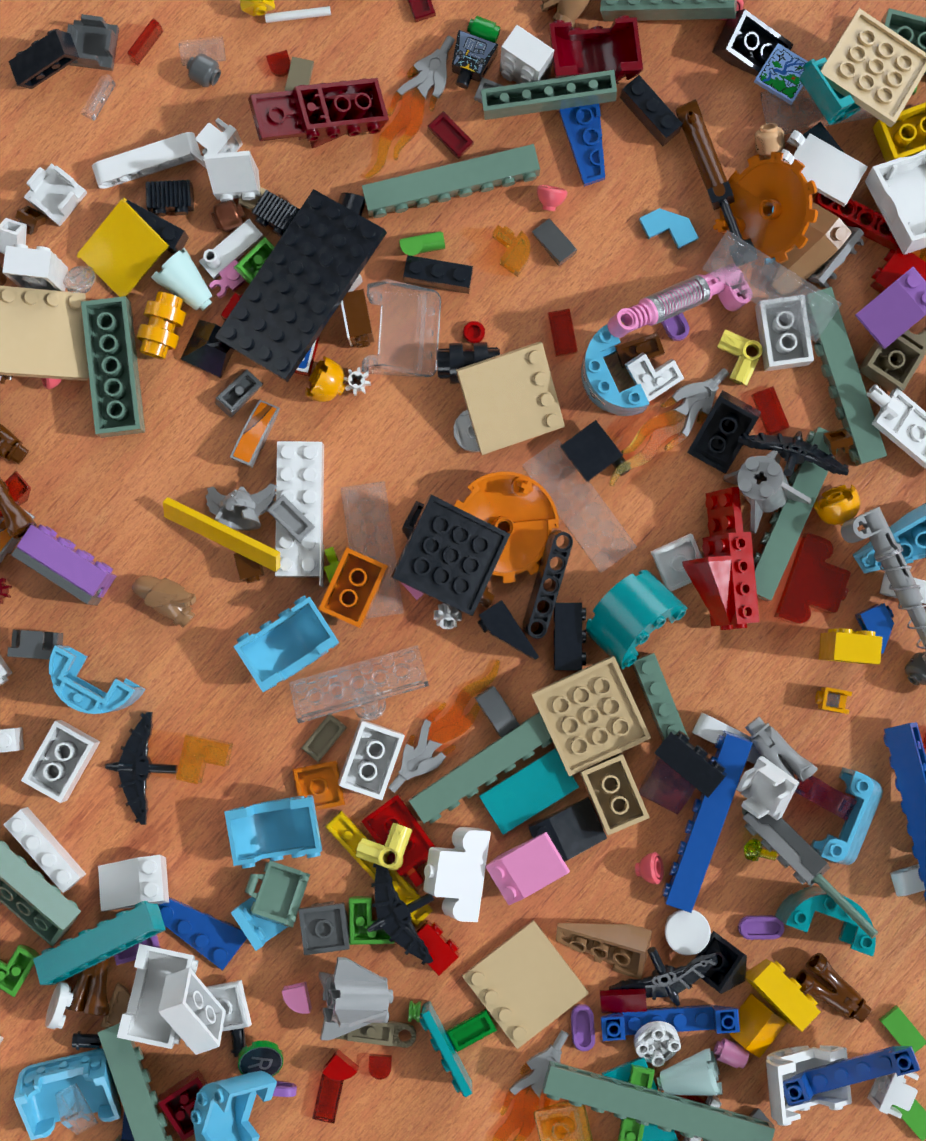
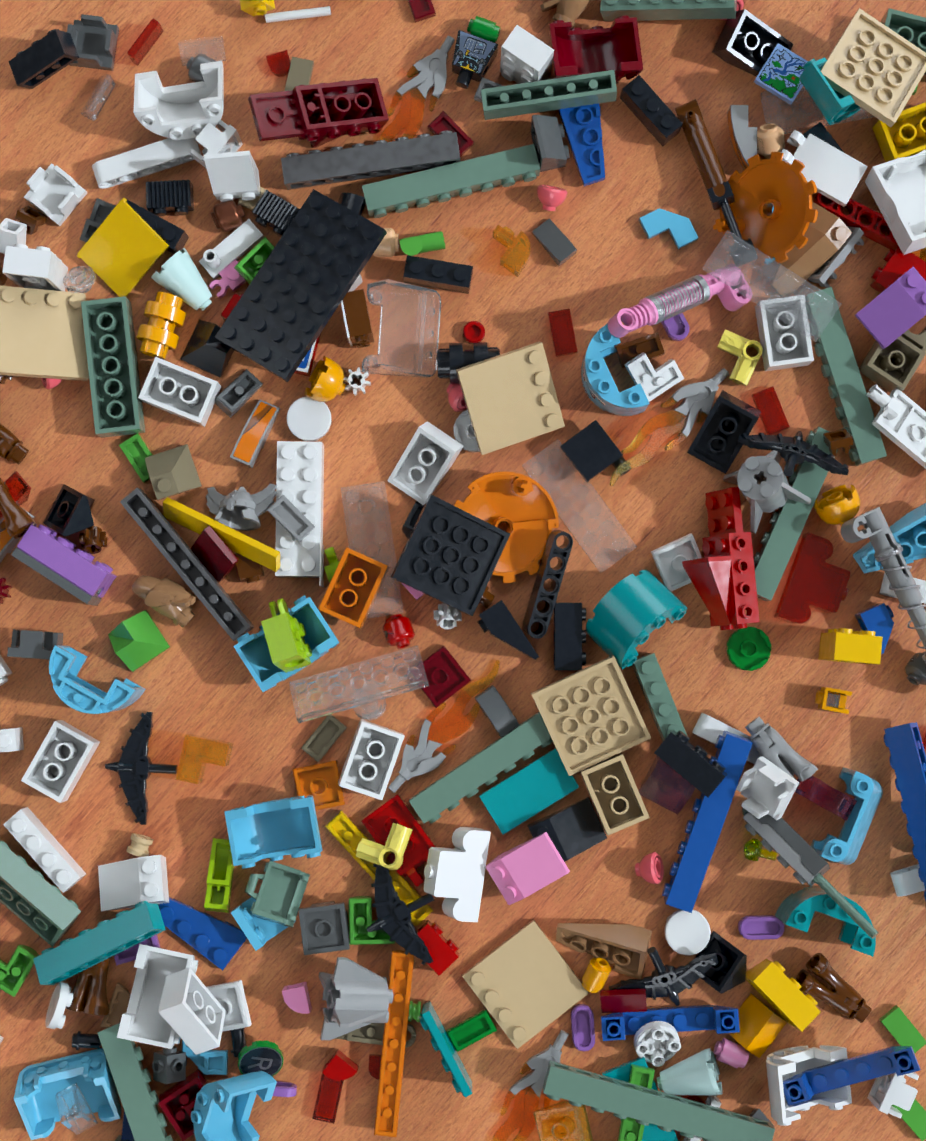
none -> black slope [43,484,95,536]
none -> reddish brown gear [79,526,108,554]
none -> dark grey slope [80,198,116,242]
none -> bright green slope [108,610,170,672]
none -> bright green tile [119,433,153,483]
none -> flat silver brick [120,488,254,641]
none -> tan wheel [126,833,153,857]
none -> white cylinder [133,61,224,140]
none -> white brick [138,357,222,427]
none -> dark tan slope [145,444,202,500]
none -> dark grey brick [152,1046,187,1084]
none -> medium azure tile [182,1040,228,1075]
none -> dark red tile [190,526,238,583]
none -> lime slope [204,838,234,913]
none -> lime brick [261,598,312,673]
none -> flat silver brick [281,131,461,190]
none -> white tile [287,396,332,442]
none -> light nougat head [373,228,399,257]
none -> orange tile [374,950,414,1137]
none -> red head [383,614,415,649]
none -> white slope [387,421,463,505]
none -> dark red tile [409,646,471,708]
none -> coral brick [447,383,467,412]
none -> dark grey slope [530,115,570,172]
none -> light orange brick [582,958,611,993]
none -> green tile [726,627,771,671]
none -> light grey slope [727,105,757,170]

